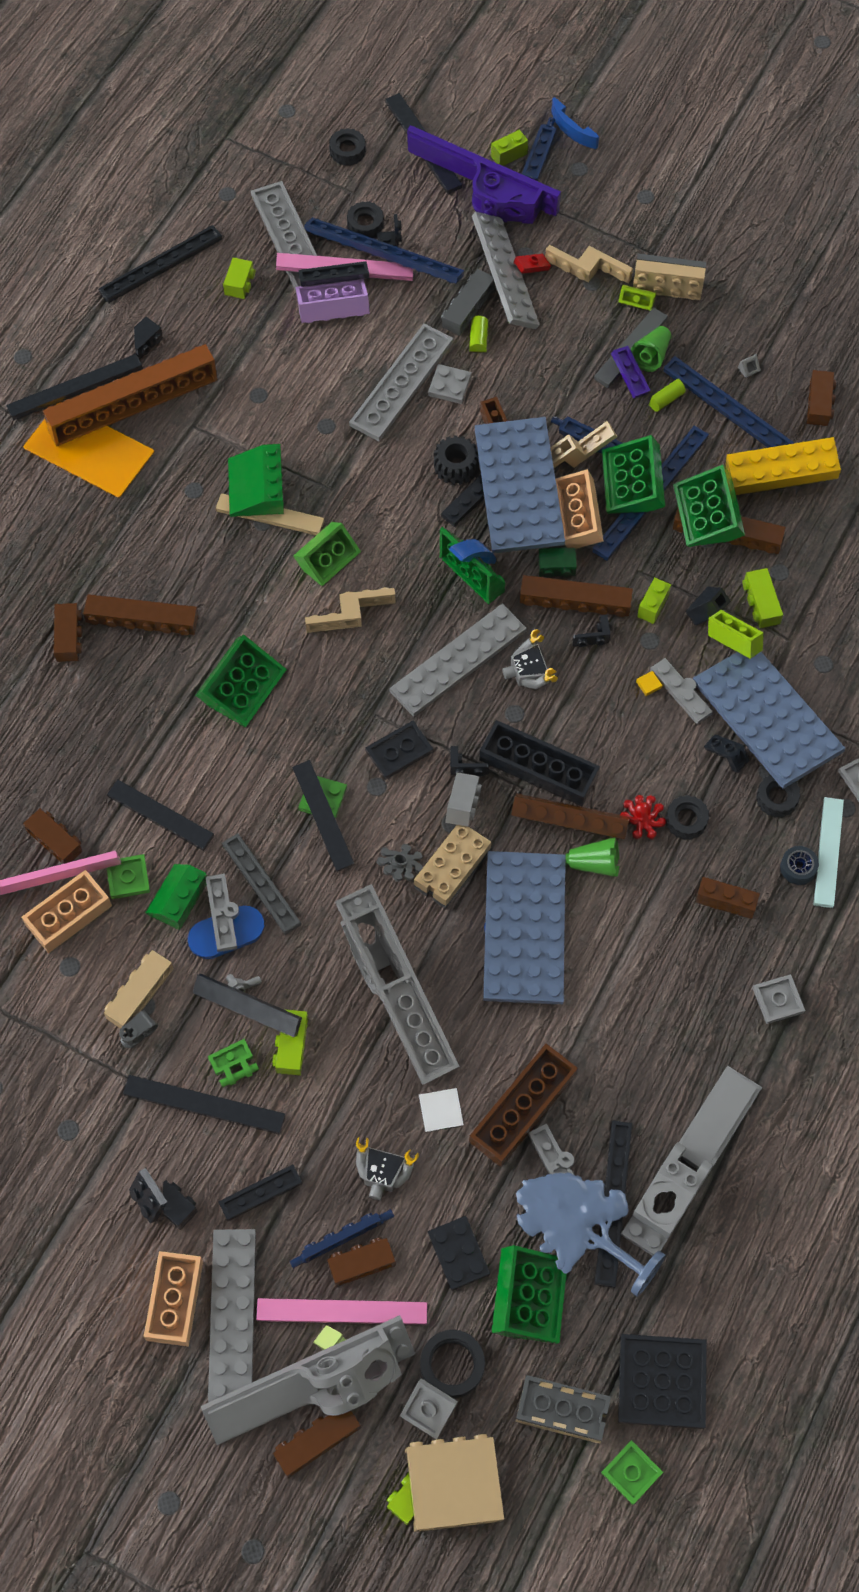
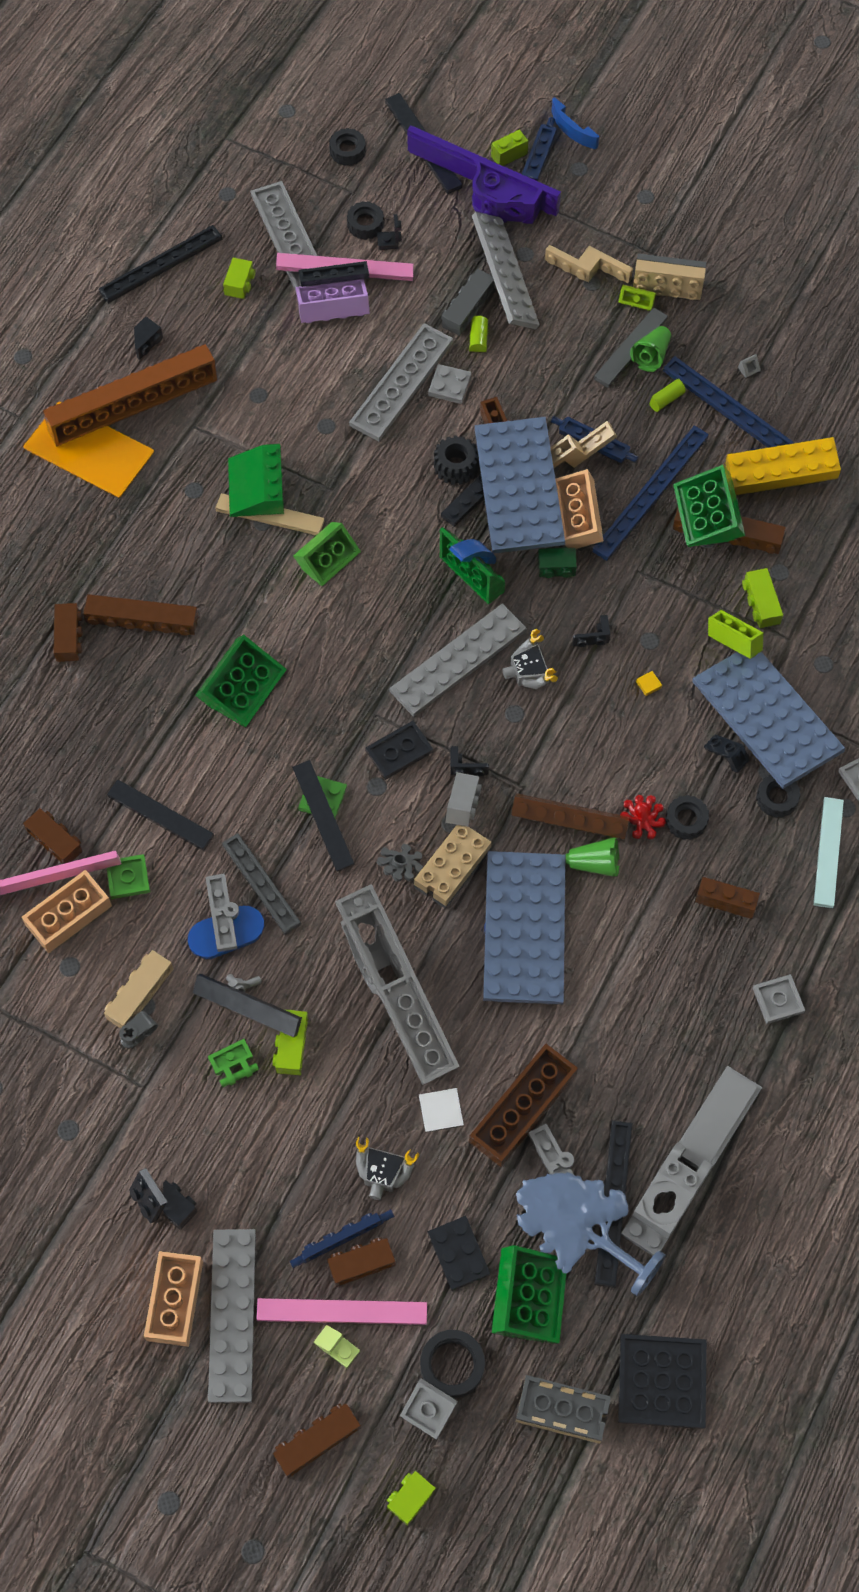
black tile [6,354,143,421] -> none
black tile [123,1075,286,1135] -> none
green slope [145,864,207,930] -> none
light grey piece [201,1315,415,1445] -> none
black plate [218,1164,302,1222] -> none
dark blue plate [304,217,464,284] -> none
tan bracket [305,587,395,633] -> none
tan panel [405,1434,504,1532] -> none
black brick [479,720,600,807] -> none
red plate [514,253,551,274] -> none
reddish brown brick [520,575,633,617] -> none
bright green plate [601,1440,663,1505] -> none
green slope [602,435,665,513] -> none
dark purple plate [611,346,651,399] -> none
lime brick [637,577,671,624] -> none
light grey hinge [650,658,713,725] -> none
black slope [685,587,731,625] -> none
wheel [780,846,819,885] -> none
reddish brown brick [807,370,836,426] -> none

